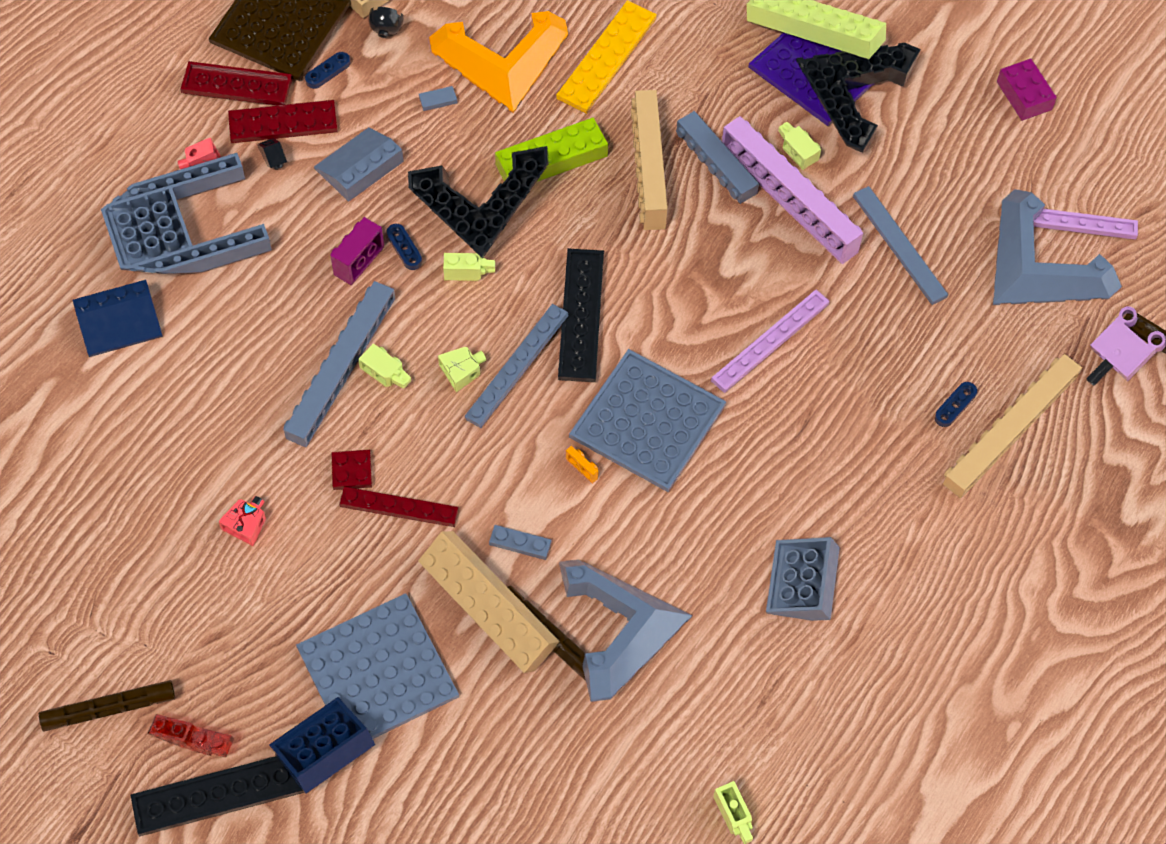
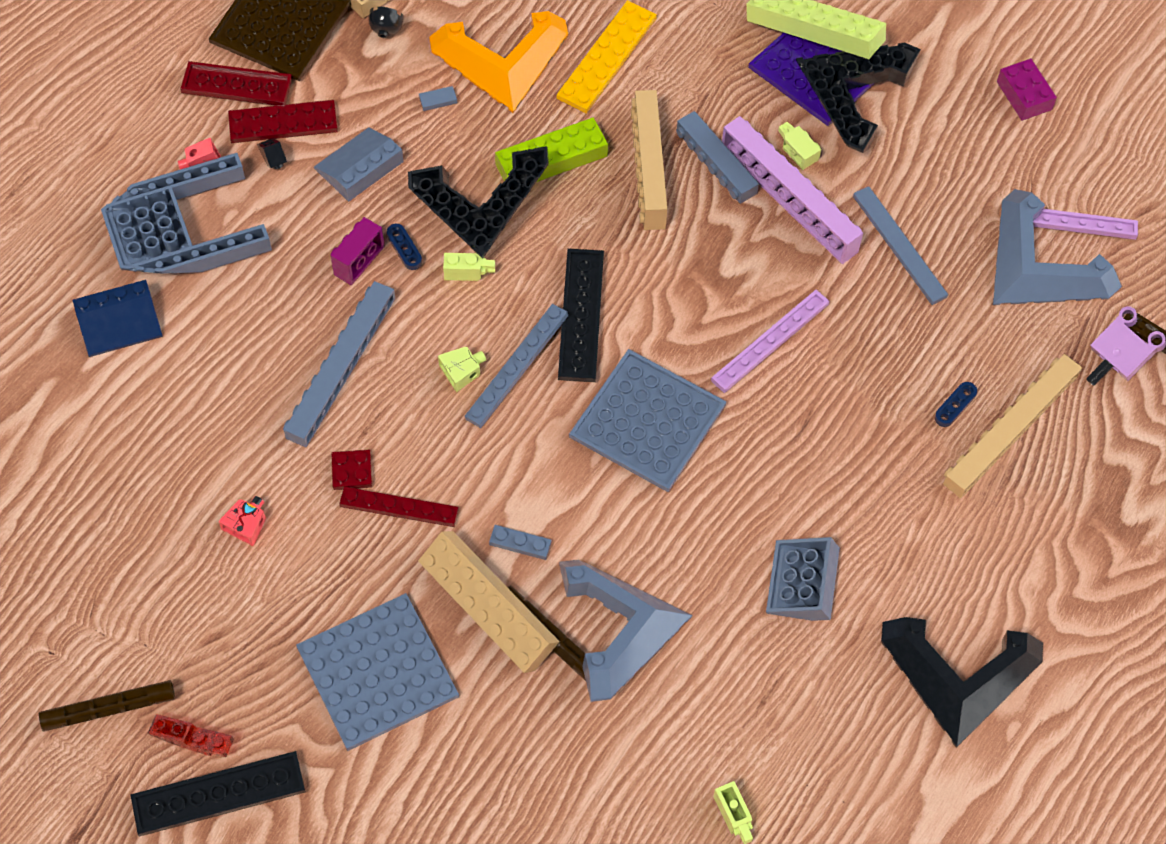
dark blue slope [269,697,375,794] -> none
dark blue plate [305,52,350,89] -> none
yellowish green hinge [358,344,411,389] -> none
light orange plate [566,446,598,484] -> none
none -> black wedge [881,617,1043,748]

